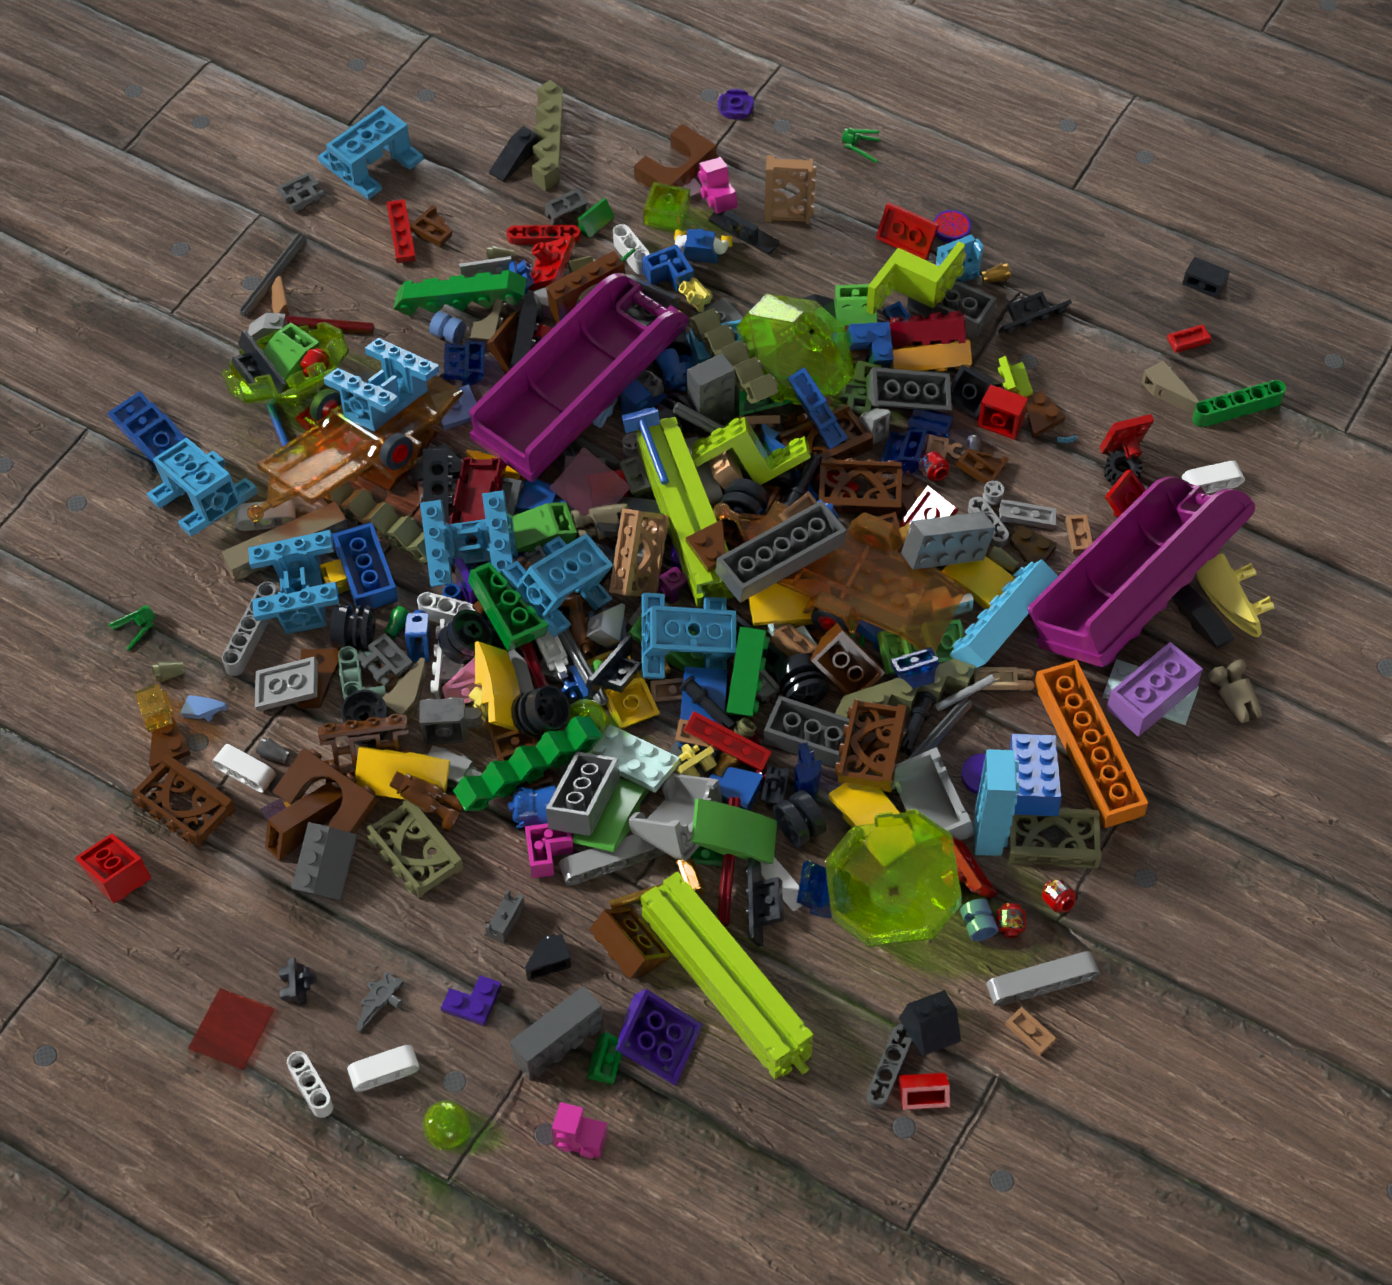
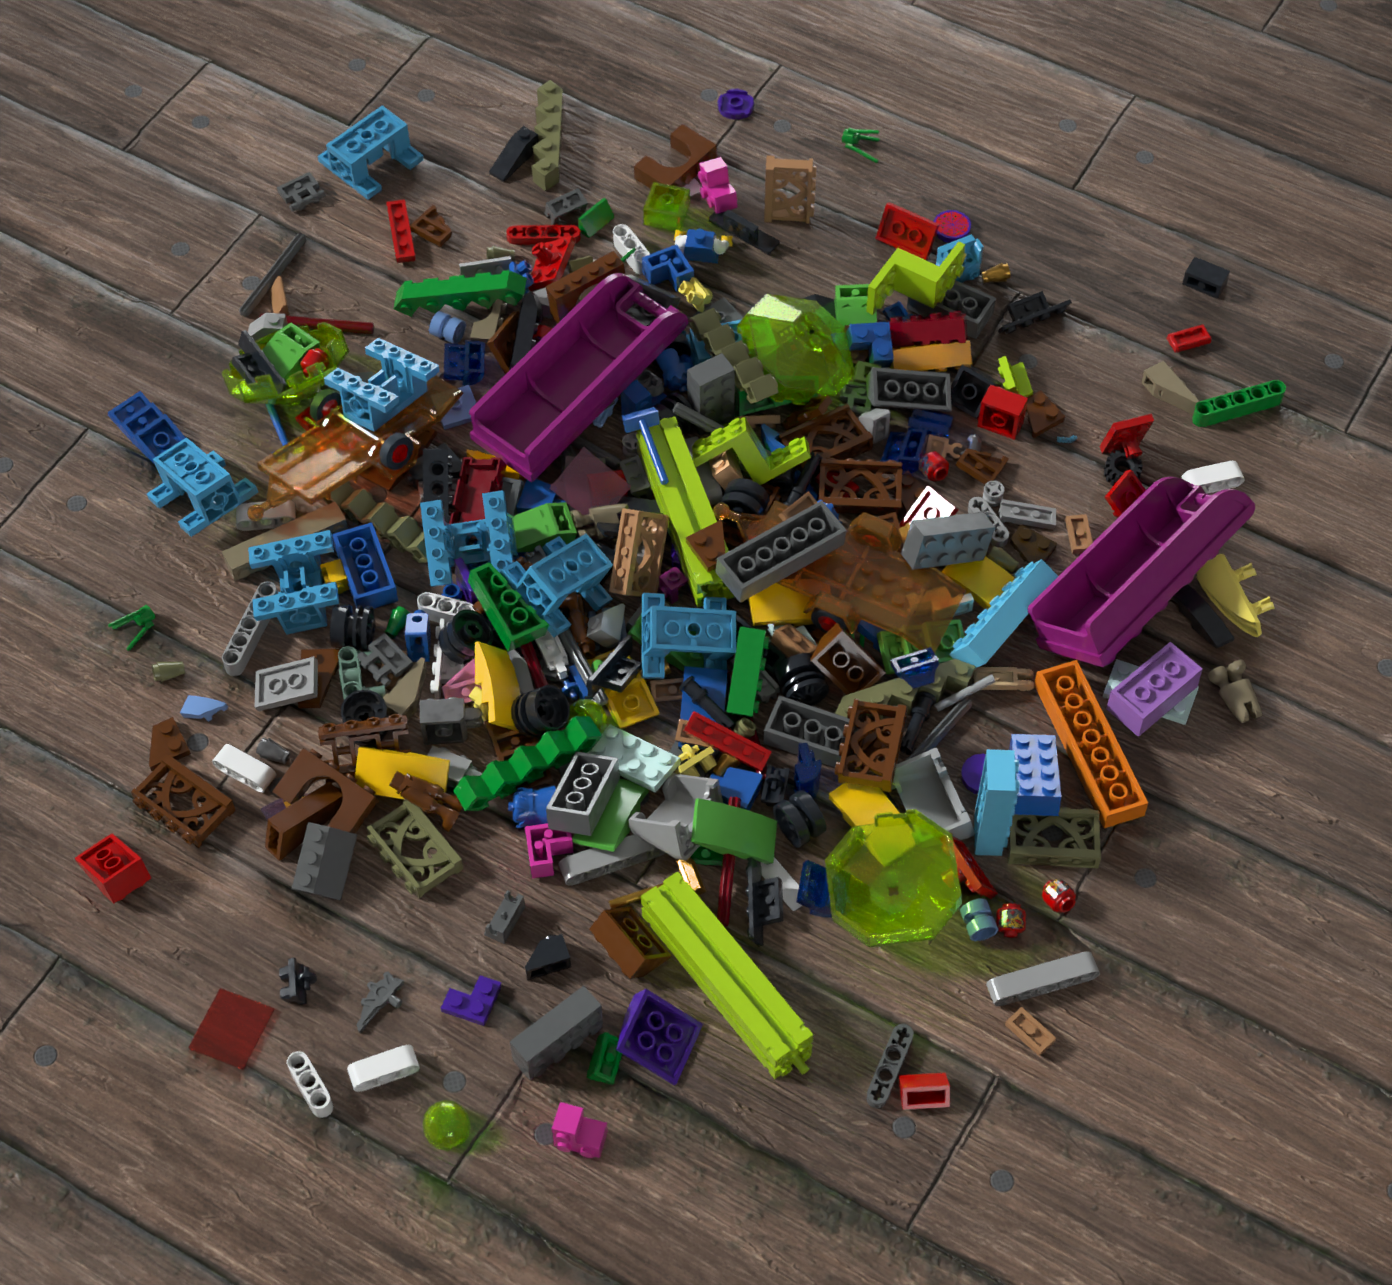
clear yellow brick [134,683,175,732] -> none
blue slope [787,368,848,449] -> none
black slope [899,990,961,1057] -> none

